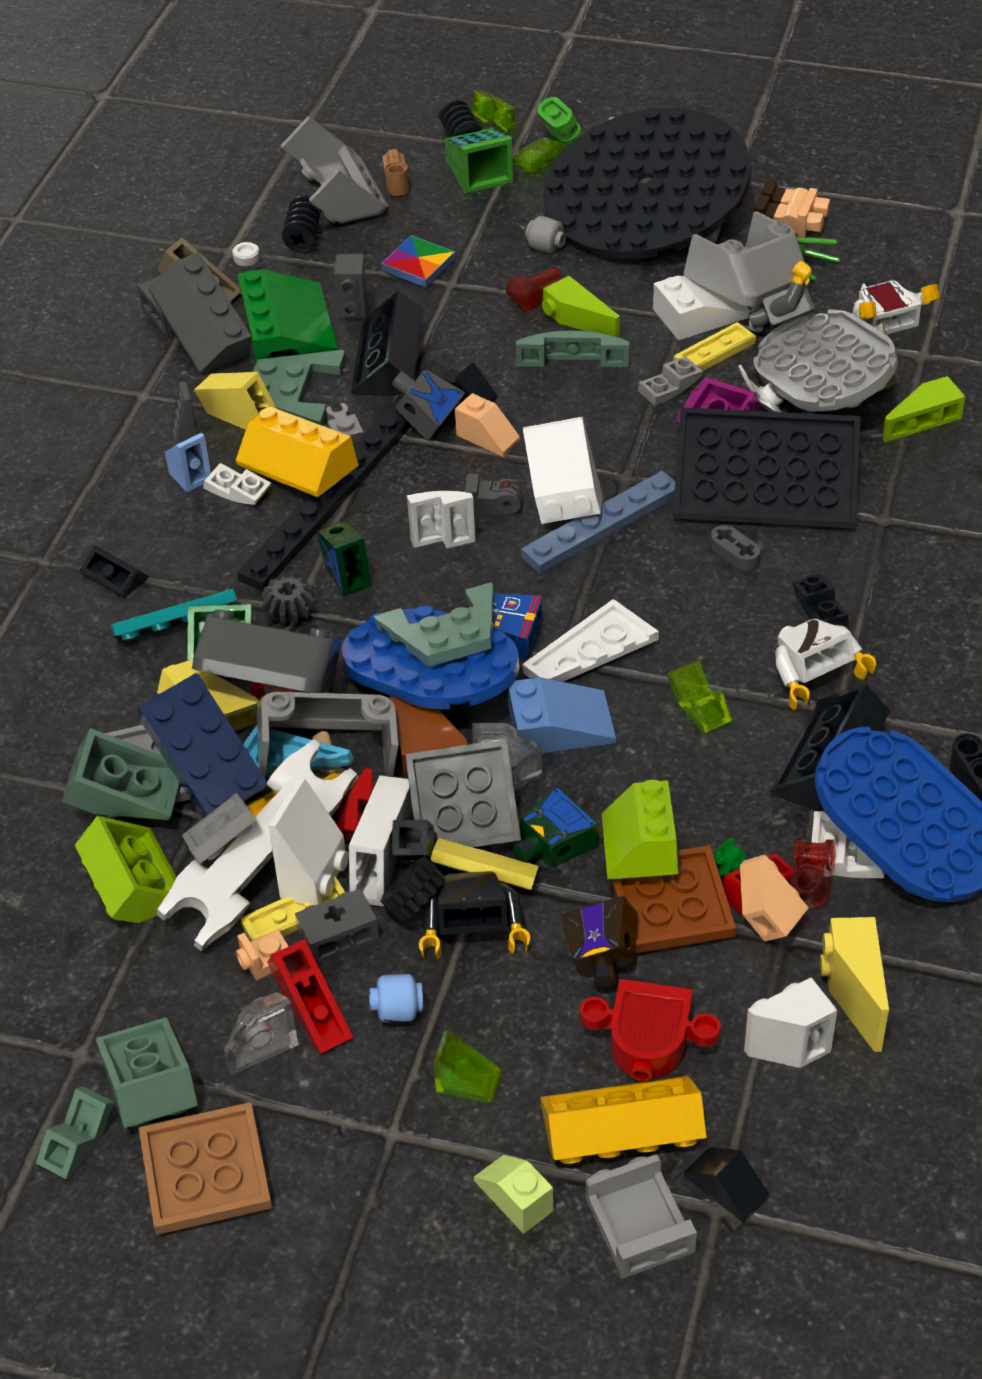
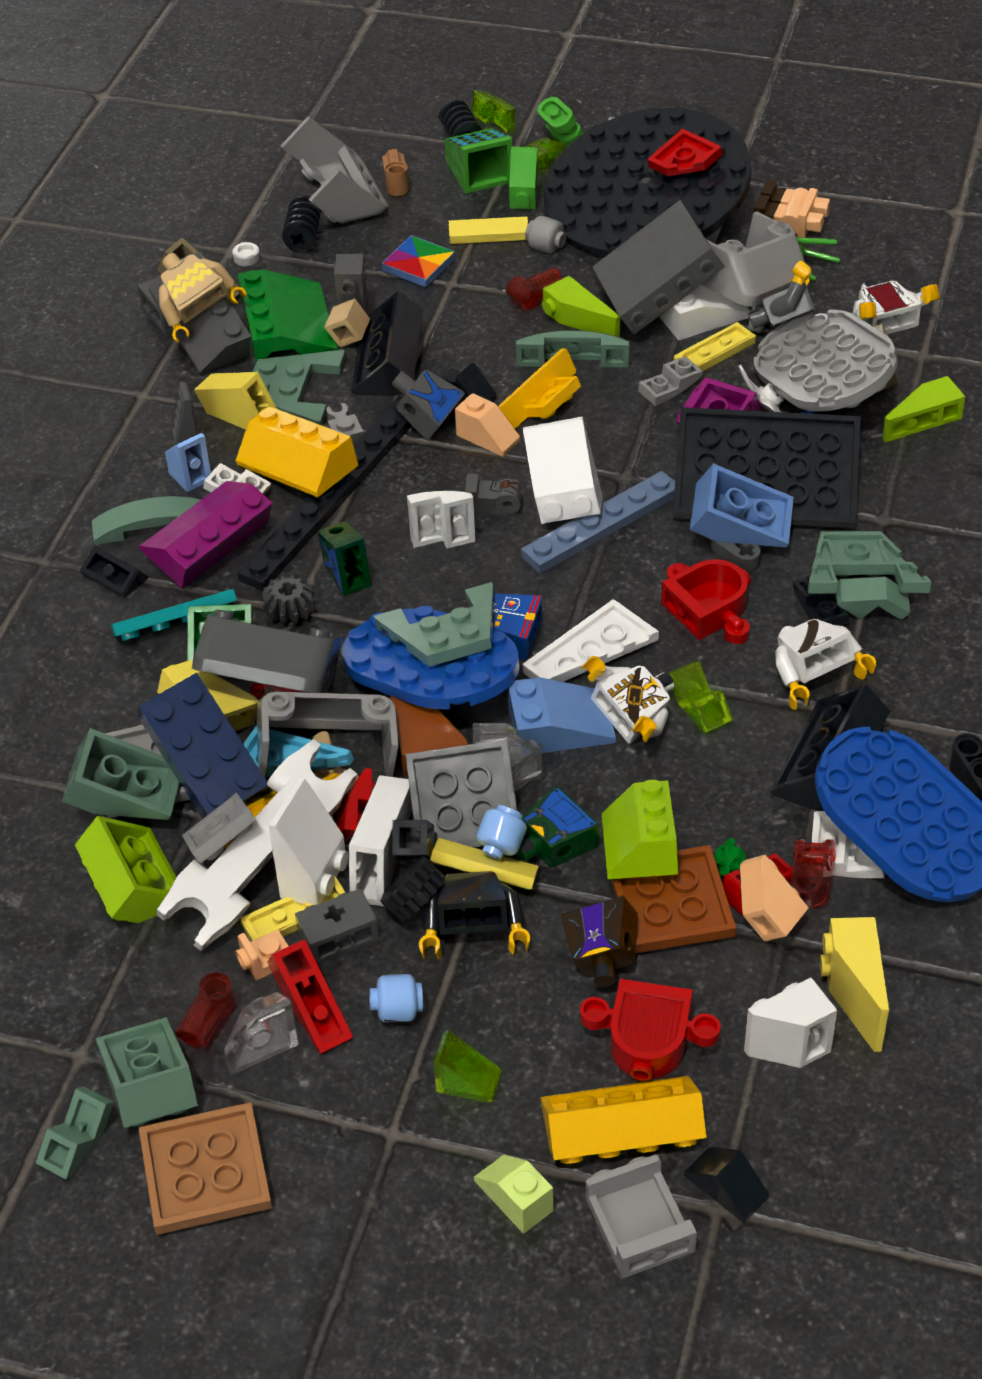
none -> sand green slope [92,496,201,545]
none -> magenta slope [139,481,273,589]
none -> tan torso [159,253,246,342]
none -> clear red piece [176,972,236,1049]
none -> tan brick [324,299,370,348]
none -> light yellow tile [449,216,528,244]
none -> light blue head [476,805,527,860]
none -> yellow bracket [498,348,581,429]
none -> bright green slope [509,147,538,210]
none -> torso [581,656,674,744]
none -> dark grey panel [592,200,725,335]
none -> red plate [647,128,723,176]
none -> red piece [661,559,751,644]
none -> medium blue slope [690,463,794,547]
none -> sand green wing [808,531,931,594]
none -> sand green slope [837,577,910,620]

